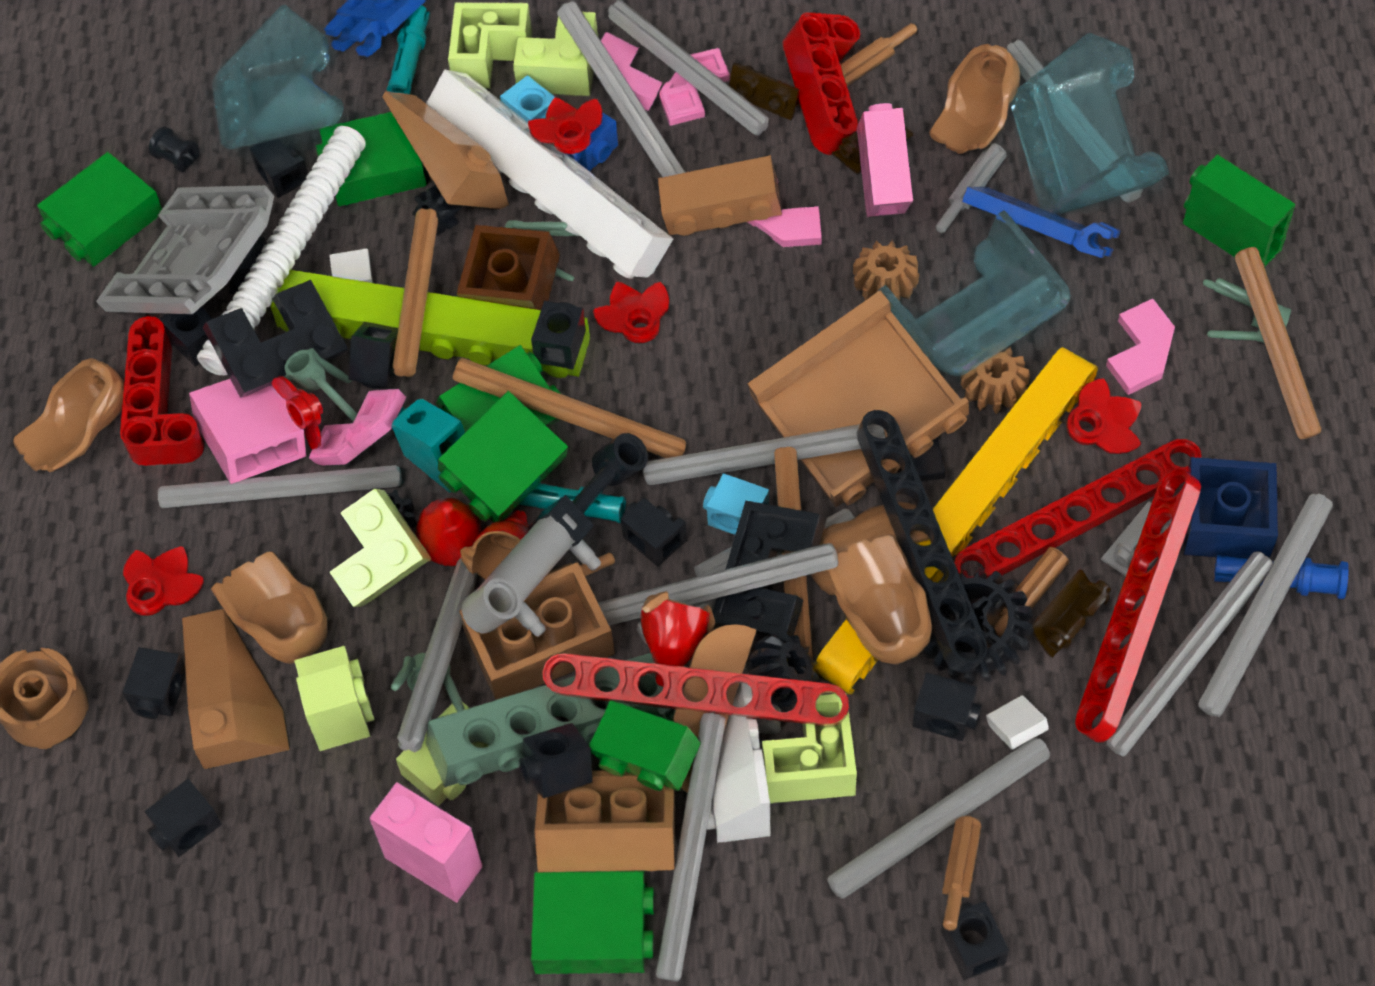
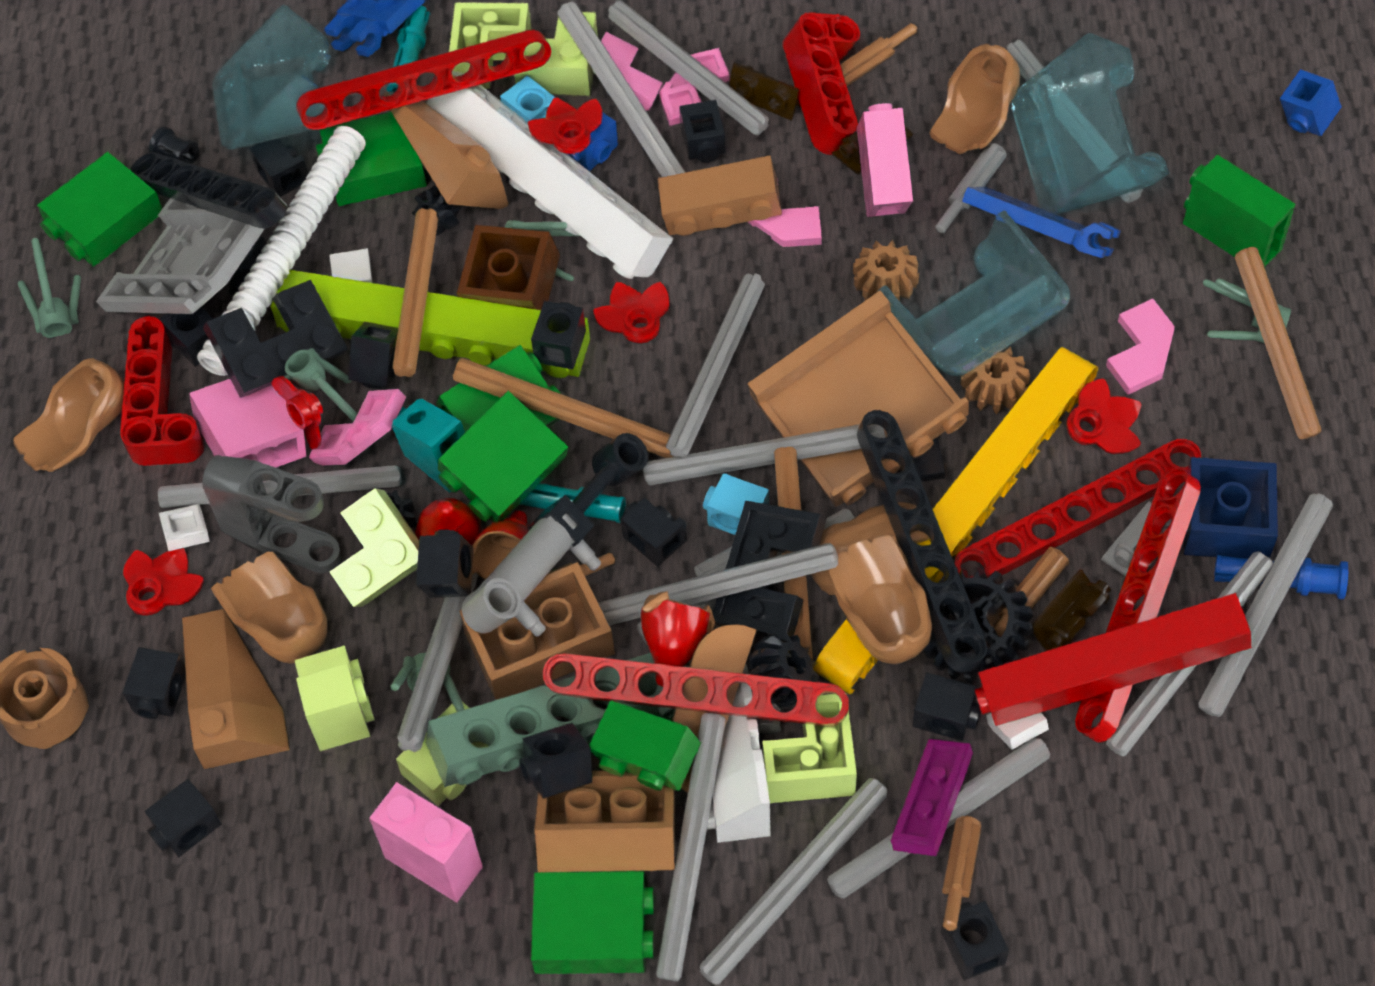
none -> sand green plant [18,238,81,338]
none -> black beam [130,152,287,229]
none -> white tile [159,504,209,551]
none -> dark grey connector [202,455,342,573]
none -> red beam [296,30,551,130]
none -> black brick [416,530,474,598]
none -> light grey axle [666,273,765,457]
none -> black brick [679,100,726,163]
none -> light grey axle [700,778,887,985]
none -> magenta tile [890,739,973,856]
none -> red brick [974,593,1252,726]
none -> blue brick [1280,69,1341,136]

